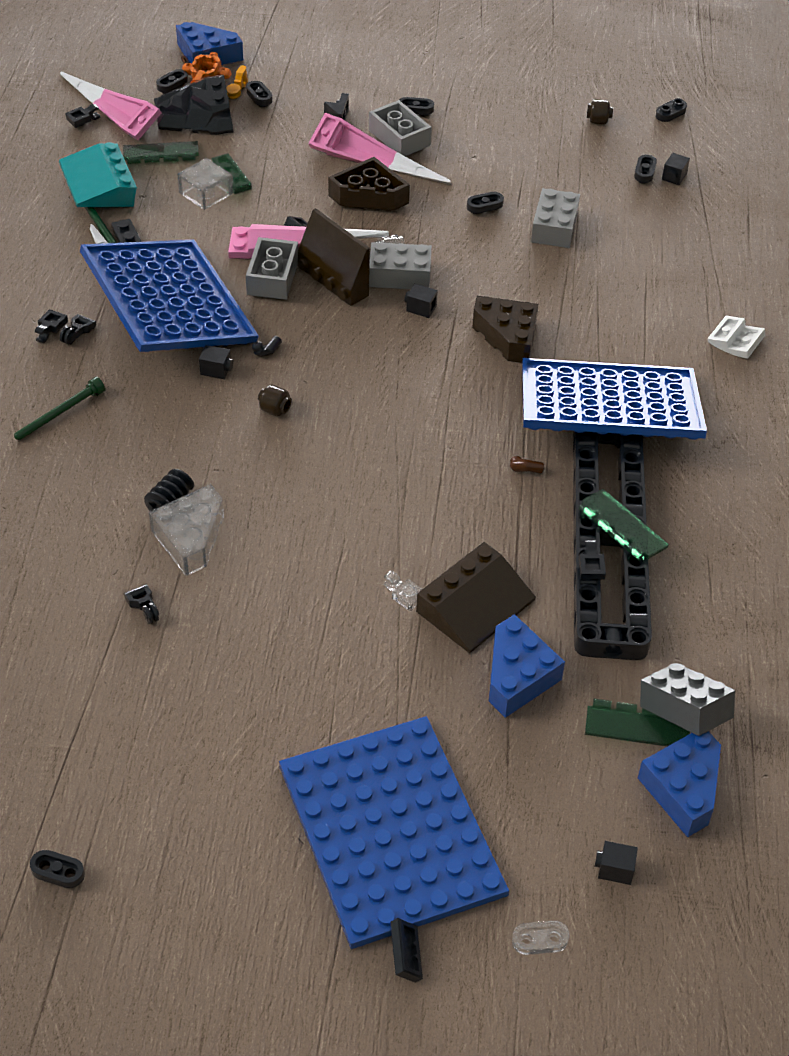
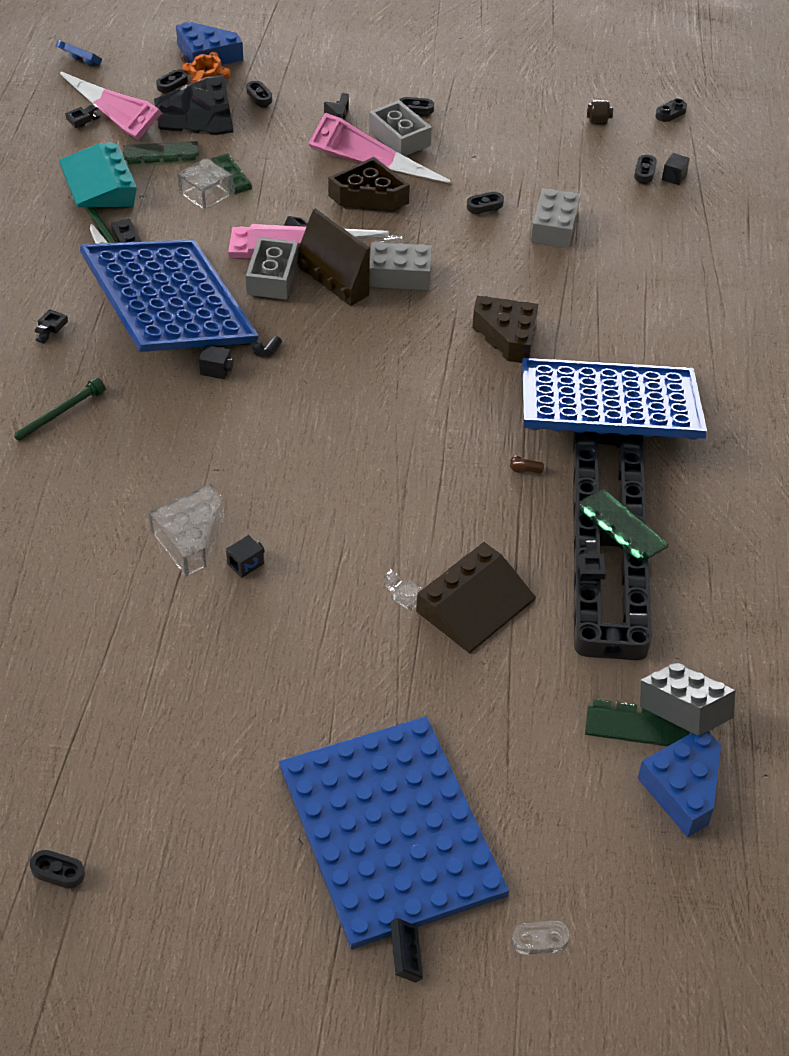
black piece [60,314,96,345] -> none
black piece [124,584,159,624] -> none
black piece [144,469,195,518] -> none
light orange piece [226,65,248,99] -> none
dark brown head [258,384,292,416] -> none
black brick [404,284,438,318] -> none
blue brick [489,614,565,718] -> none
black brick [594,841,638,885] -> none
white slope [708,316,765,359] -> none
none -> blue plate [56,40,102,65]
none -> black brick [226,535,265,578]

